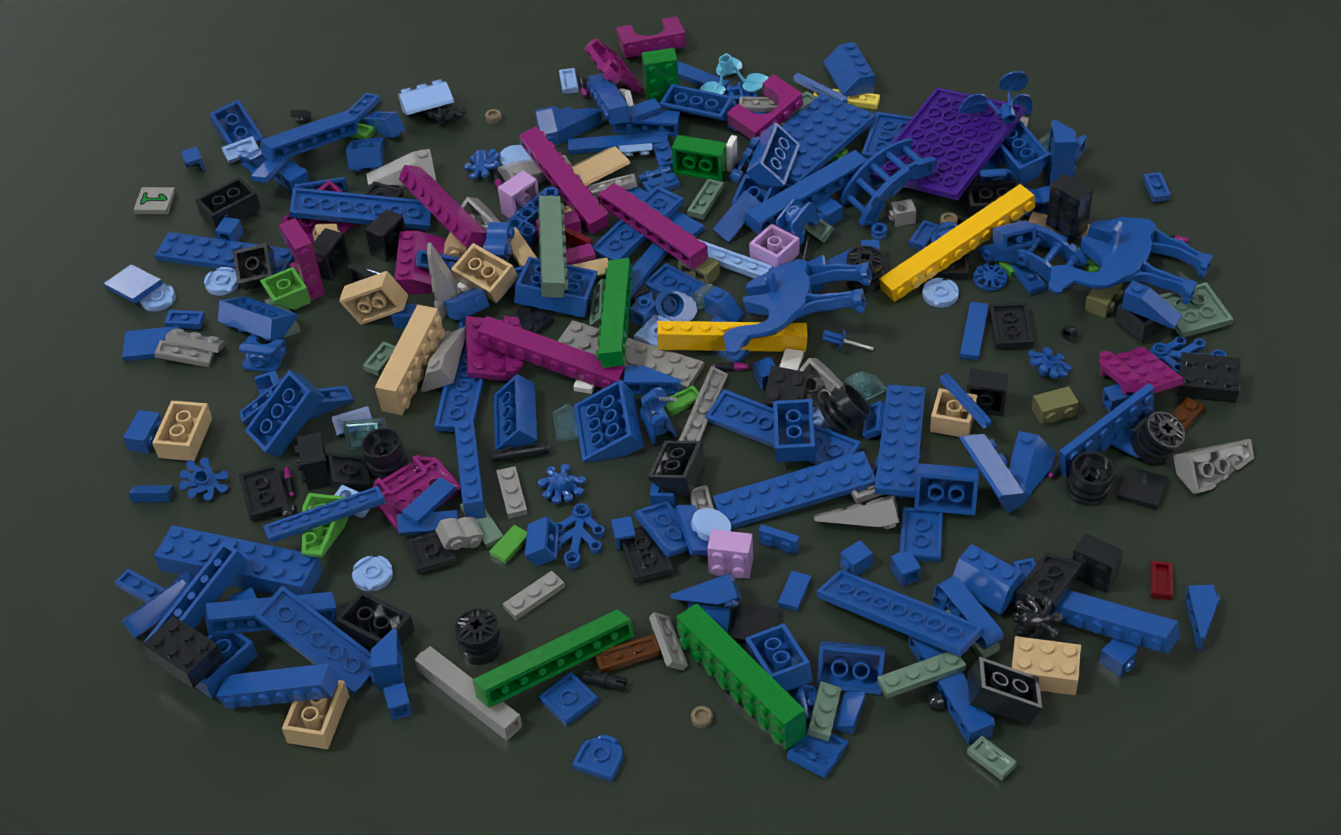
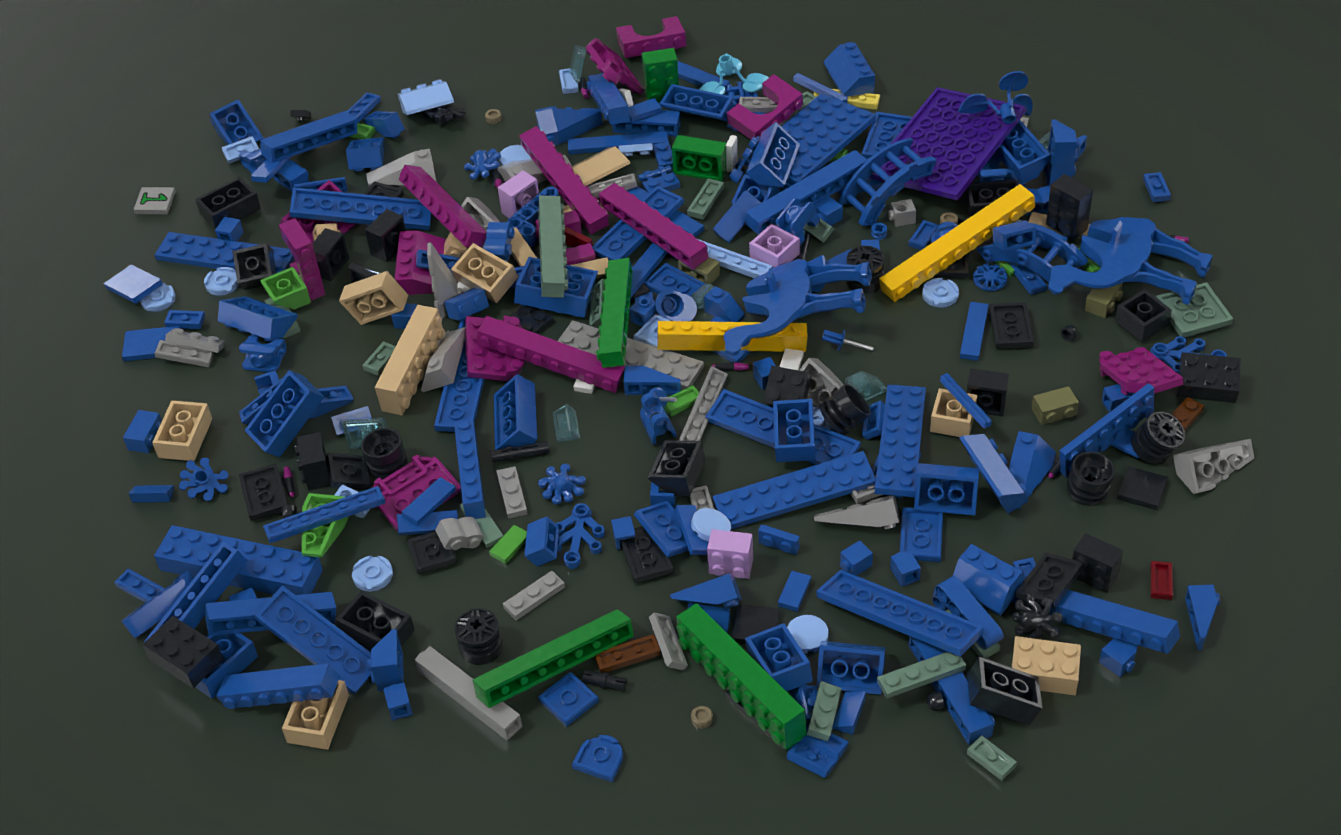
blue panel [181,147,205,171] -> none
blue slope [574,379,643,463] -> none
blue animal [1028,347,1072,379] -> none
blue slope [1122,281,1182,329] -> none
none -> clear light blue slope [569,45,587,83]
none -> light blue tile [787,615,828,653]

